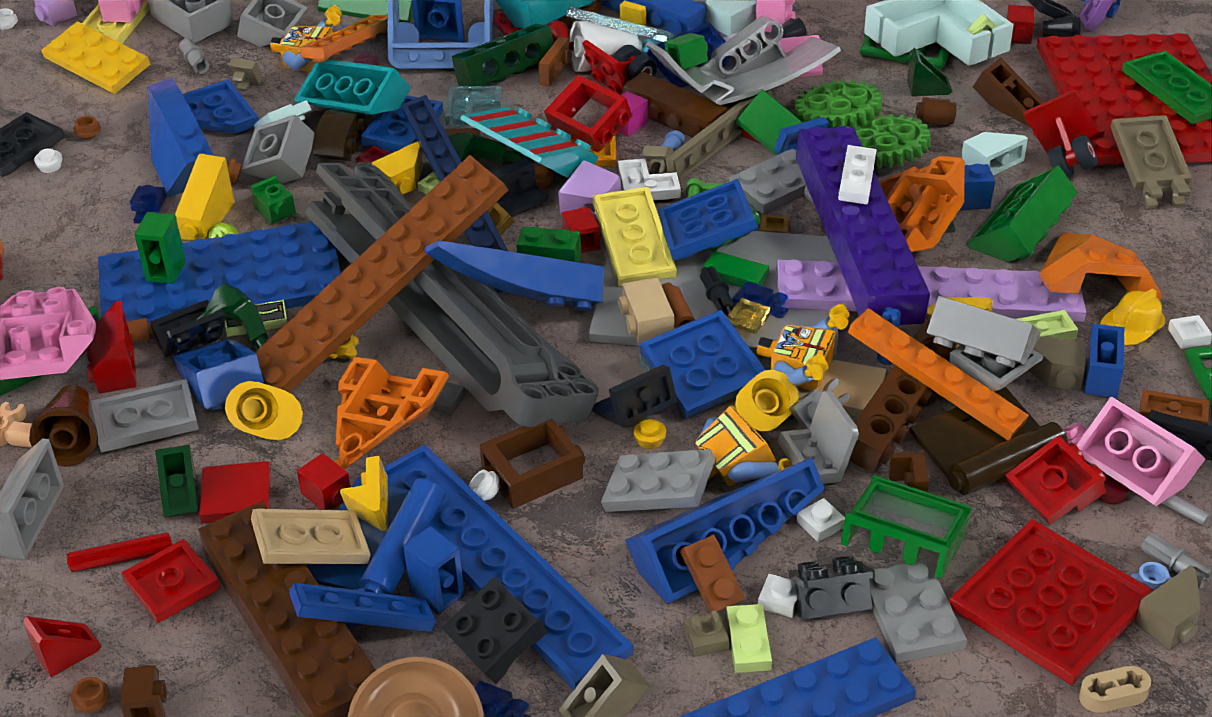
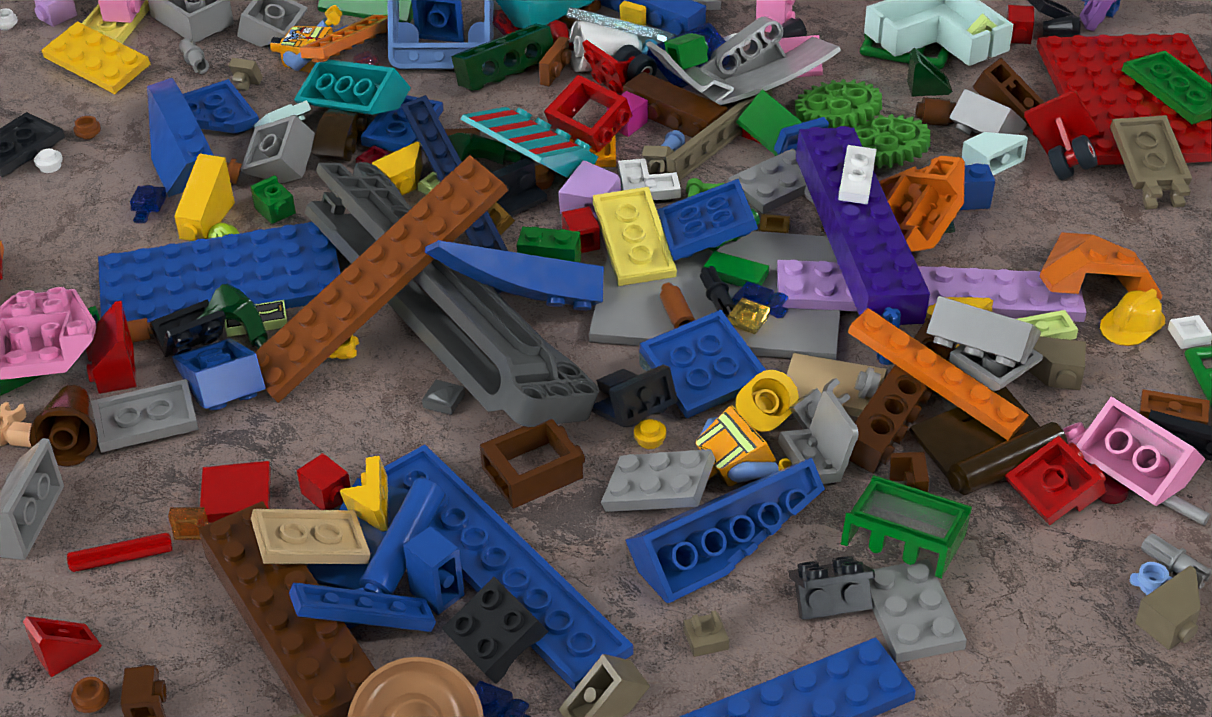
red plate [121,539,220,623] -> none
green brick [134,212,186,284] -> none
dark green slope [155,445,199,518] -> none
yellow piece [225,381,303,441] -> none
orange wedge [335,357,449,470] -> none
clear light blue plate [445,86,503,126] -> none
white plate [469,470,499,501] -> none
tan brick [618,277,674,346] -> none
dark orange plate [680,535,746,614] -> none
light aqua slope [706,0,756,36] -> none
yellowish green plate [726,604,772,673] -> none
torso [757,304,850,391] -> none
white plate [758,574,798,618] -> none
white plate [796,498,845,542] -> none
red plate [949,519,1154,686] -> none
green slope [966,165,1078,262] -> none
tan beam [1079,666,1151,713] -> none
blue brick [1084,323,1124,398] -> none
none -> clear orange tile [168,507,209,540]
none -> black tile [596,369,638,395]
none -> light grey plate [855,367,881,399]
none -> slope [949,89,1027,135]

